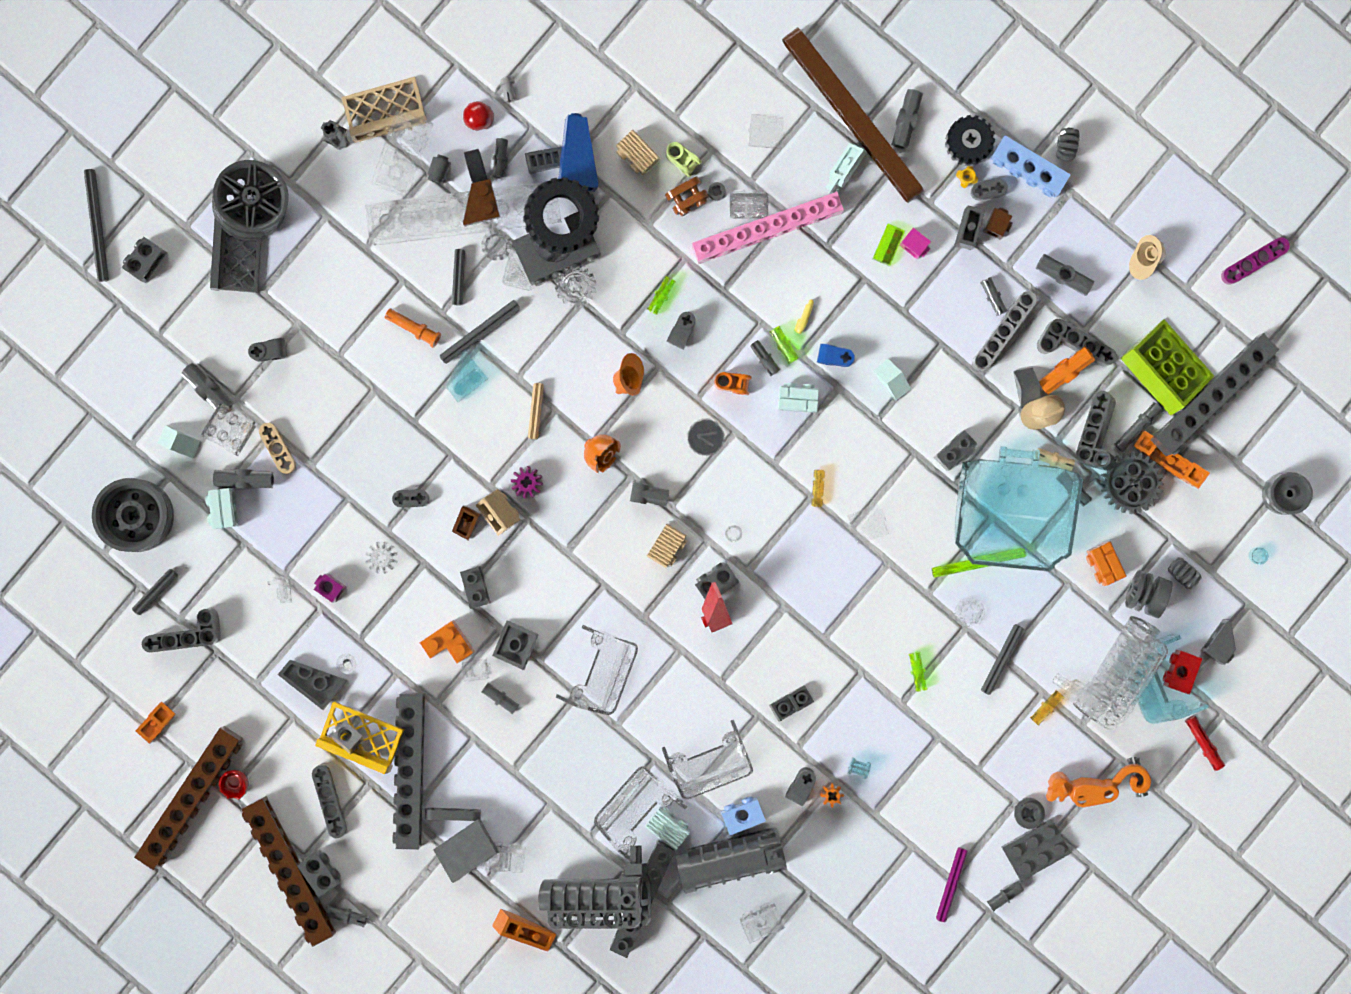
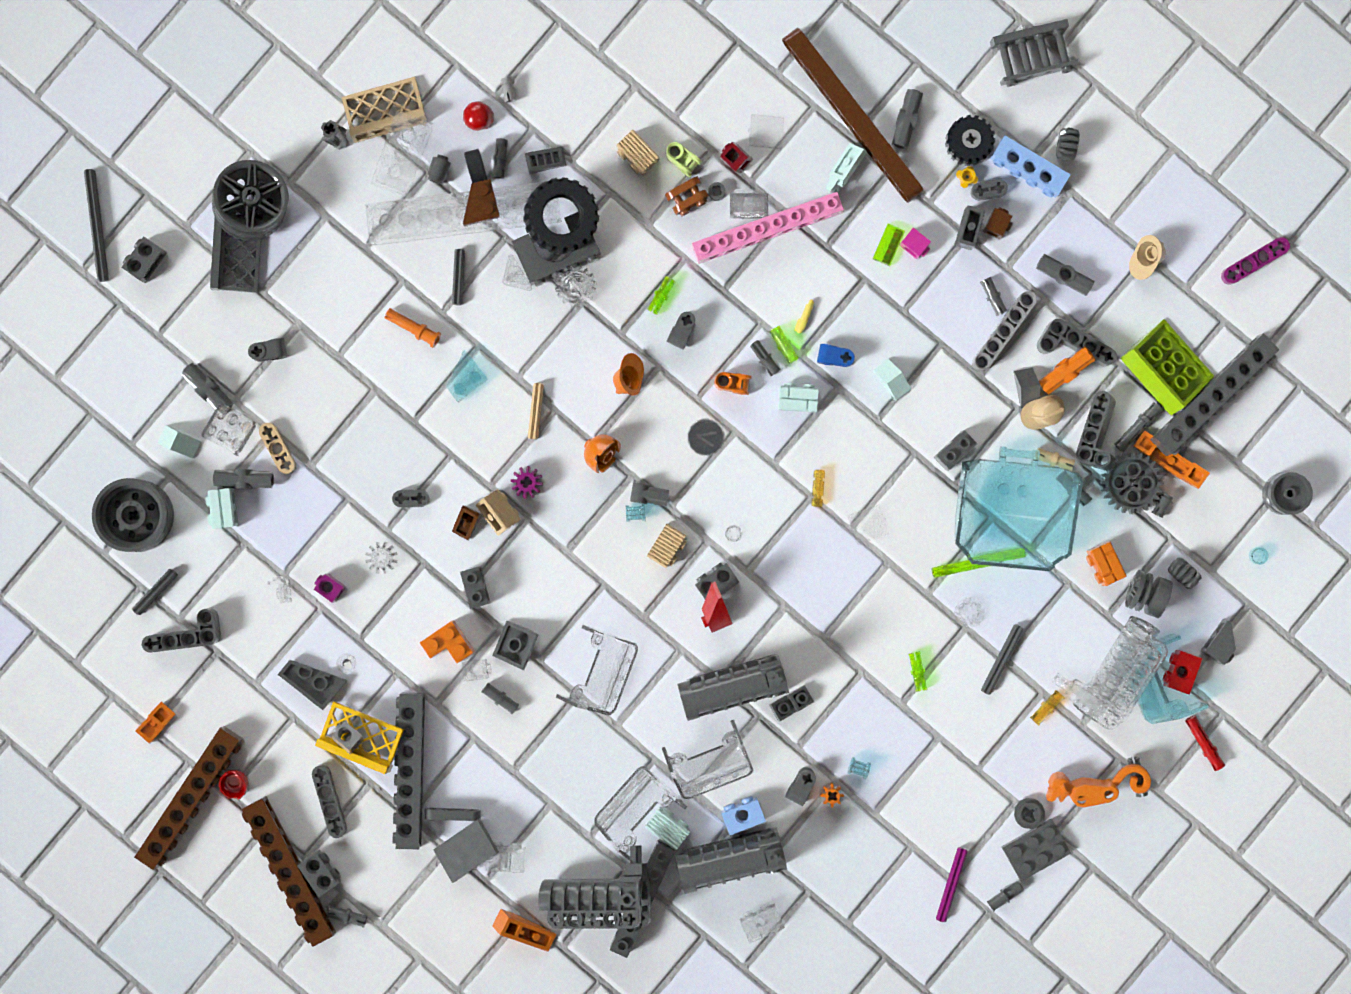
dark grey axle [440,300,520,364] -> none
clear gear [481,230,512,261] -> none
blue slope [558,113,599,192] -> none
none -> clear light blue bush [626,504,646,522]
none -> dark grey piece [677,654,789,721]
none -> dark red brick [720,142,753,173]
none -> dark grey fence [990,19,1078,87]
none -> dark grey pin [1152,492,1173,518]

